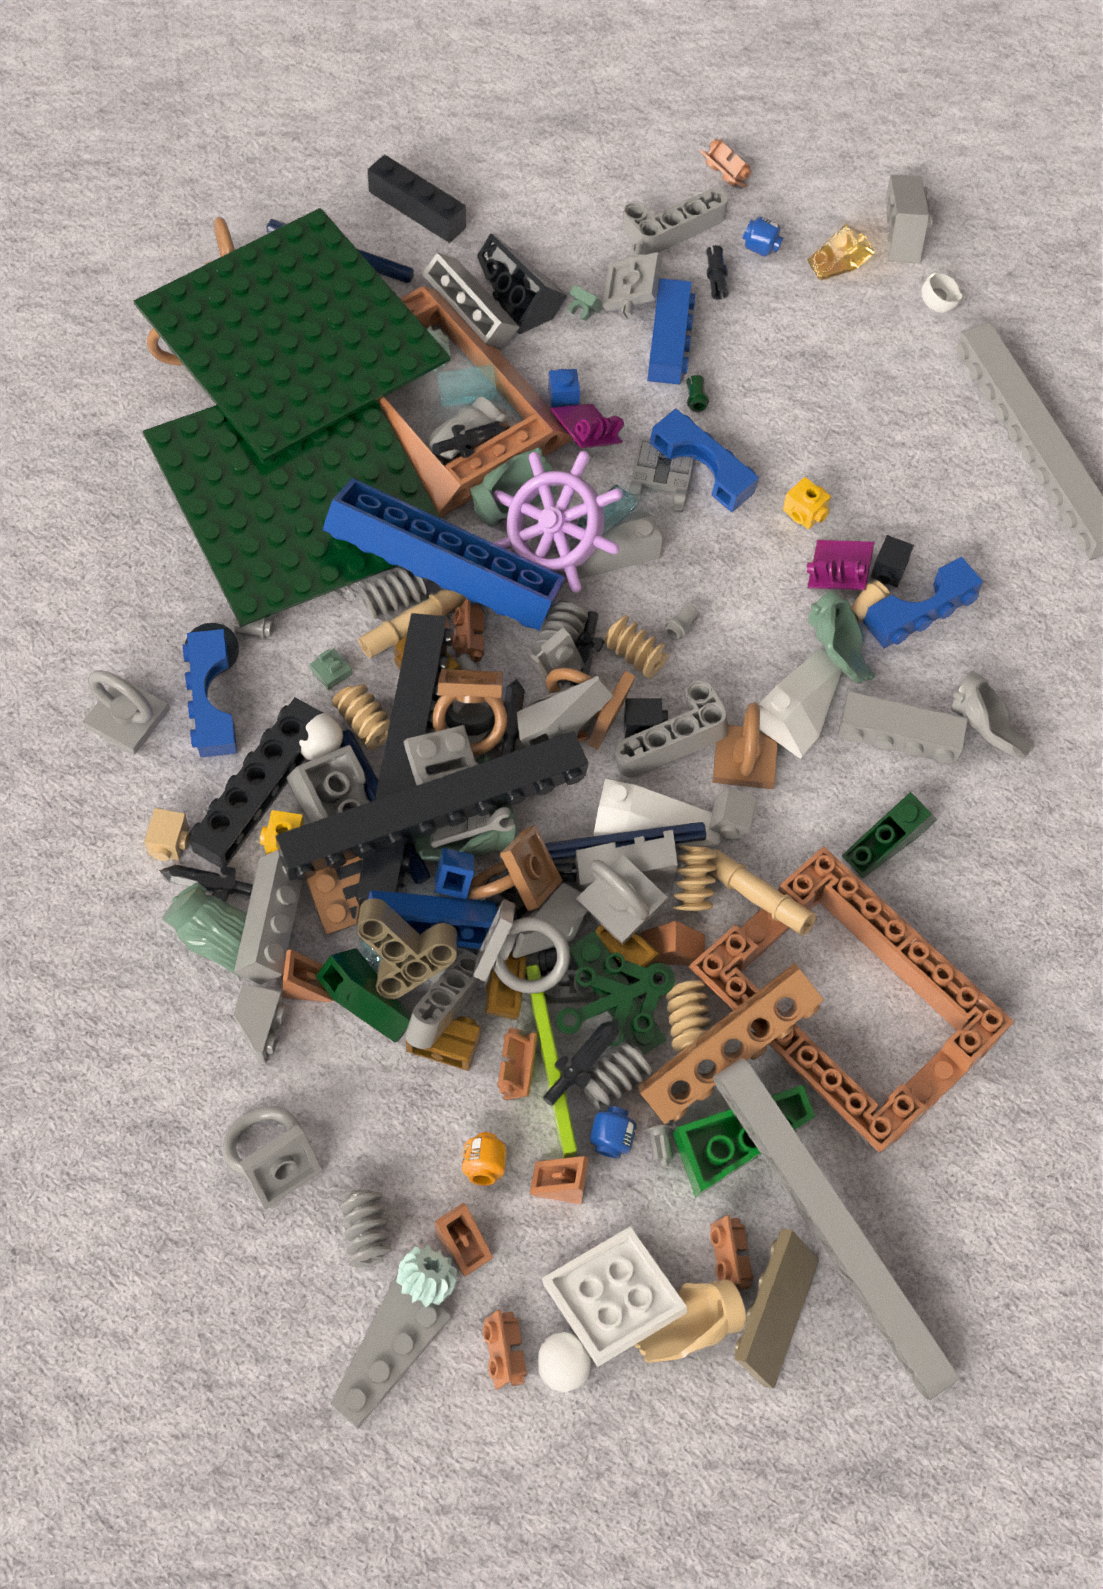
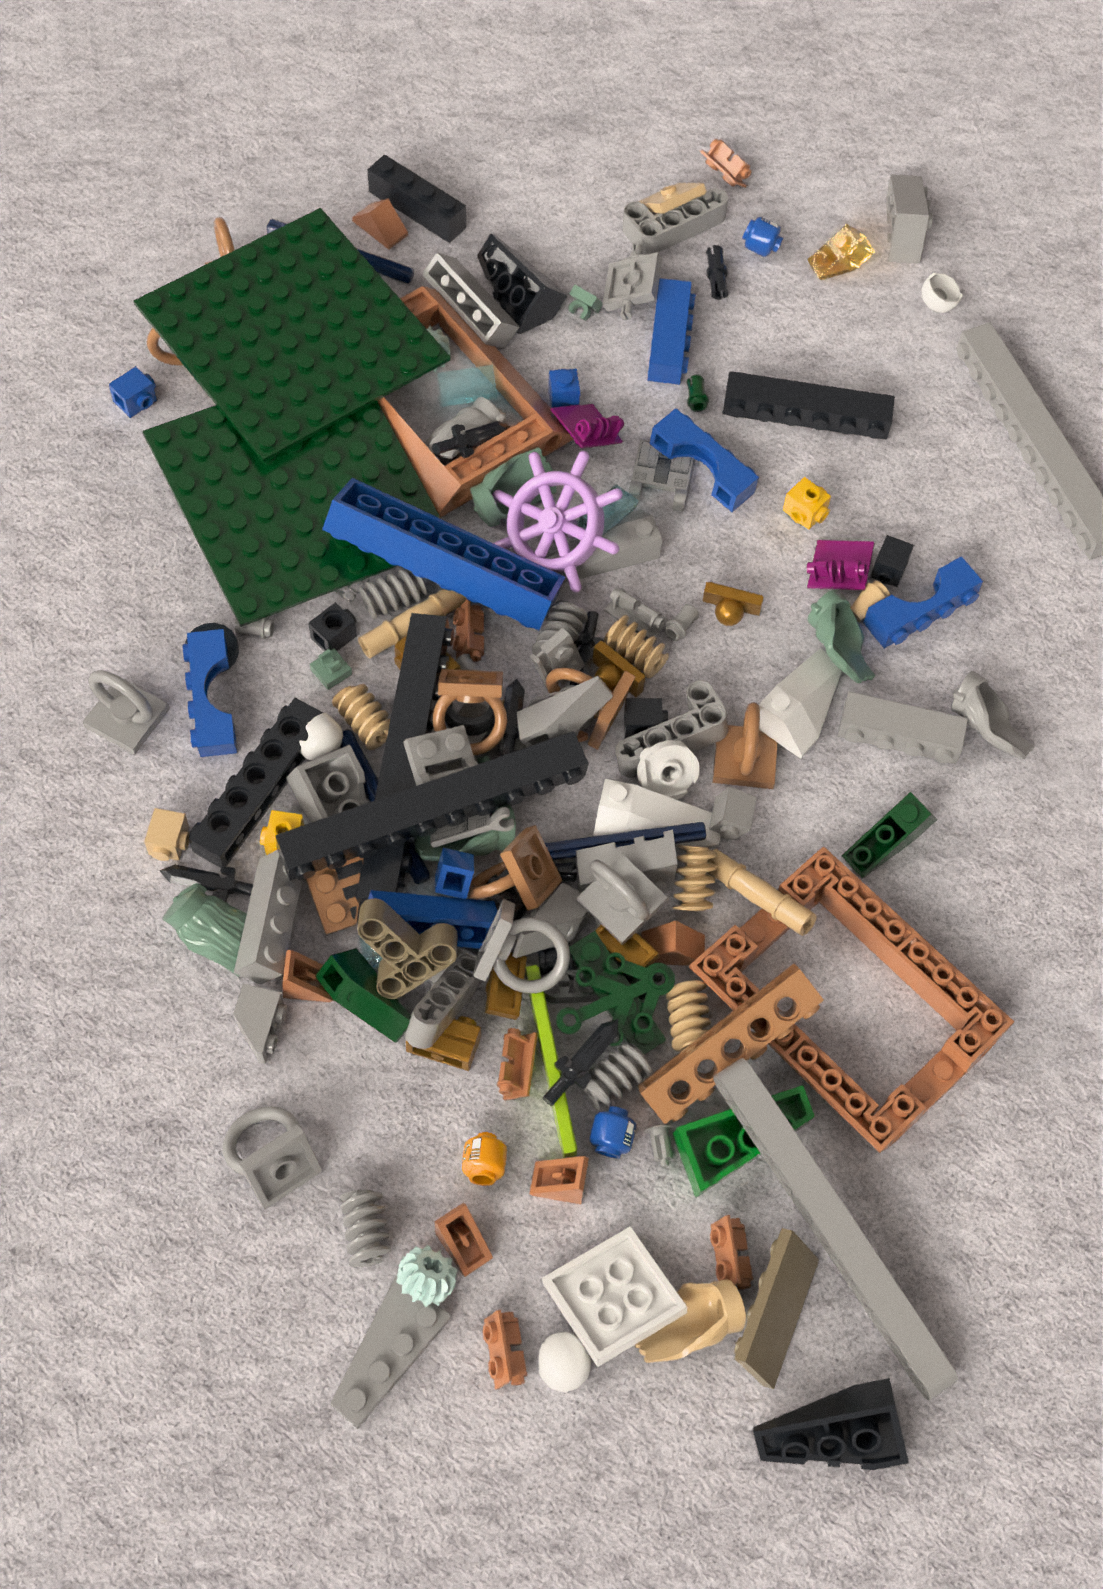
none -> blue brick [109,366,157,418]
none -> black brick [308,602,357,652]
none -> nougat slope [352,199,408,249]
none -> pearl gold tile [592,641,645,698]
none -> light grey hinge [604,588,669,639]
none -> white plate [637,740,699,800]
none -> tan plate [638,183,707,214]
none -> pearl gold tile [703,582,764,626]
none -> black brick [722,371,895,440]
none -> black wedge [752,1378,909,1470]

